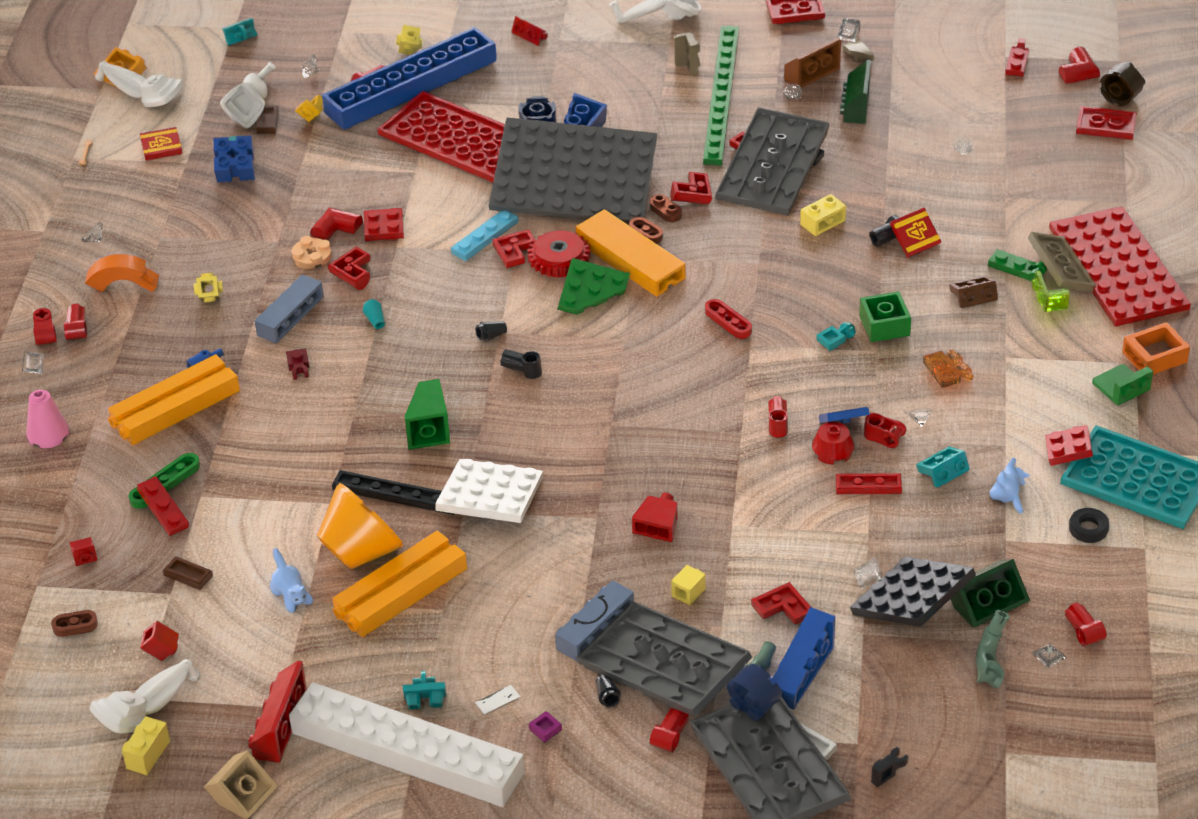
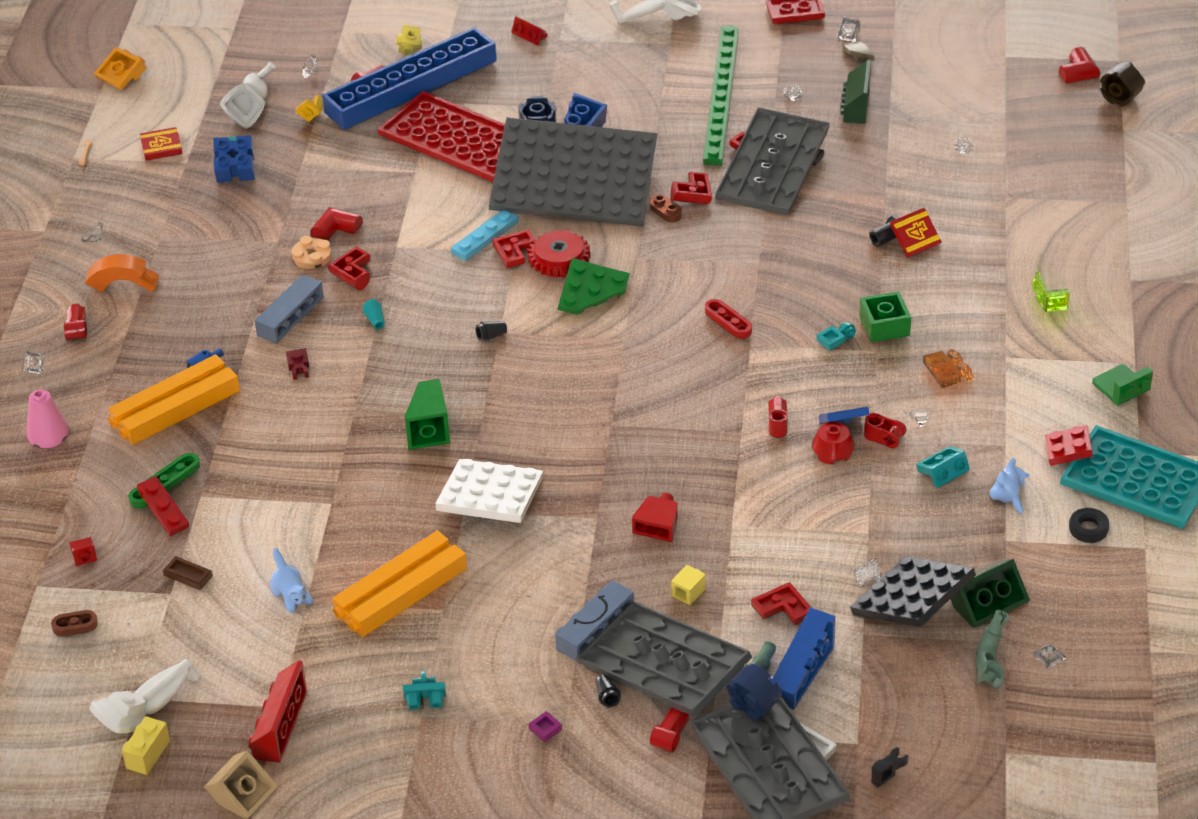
red piece [33,308,57,346] -> none
white piece [95,61,184,107] -> none
red brick [140,620,179,661] -> none
light yellow brick [194,273,223,303] -> none
teal hips [222,18,257,46] -> none
reddish brown tile [256,106,279,134] -> none
white brick [289,682,525,807] -> none
light orange cone [317,483,403,570] -> none
black tile [332,470,455,515] -> none
red plate [363,208,404,241] -> none
white sticker [475,685,521,714] -> none
black piece [500,349,542,379] -> none
light orange brick [575,209,686,297] -> none
copper plate [629,217,663,244] -> none
dark tan bracket [674,32,700,76] -> none
dark orange slope [784,37,841,90] -> none
light yellow brick [800,194,846,236] -> none
red tile [835,473,902,494] -> none
reddish brown bracket [949,275,998,308] -> none
green plate [988,249,1047,283] -> none
hinge [1005,38,1029,77] -> none
dark tan plate [1028,232,1096,292] -> none
plate [1049,206,1191,327] -> none
red piece [1065,602,1107,646] -> none
red tile [1076,106,1137,140] -> none
orange window [1122,322,1190,374] -> none

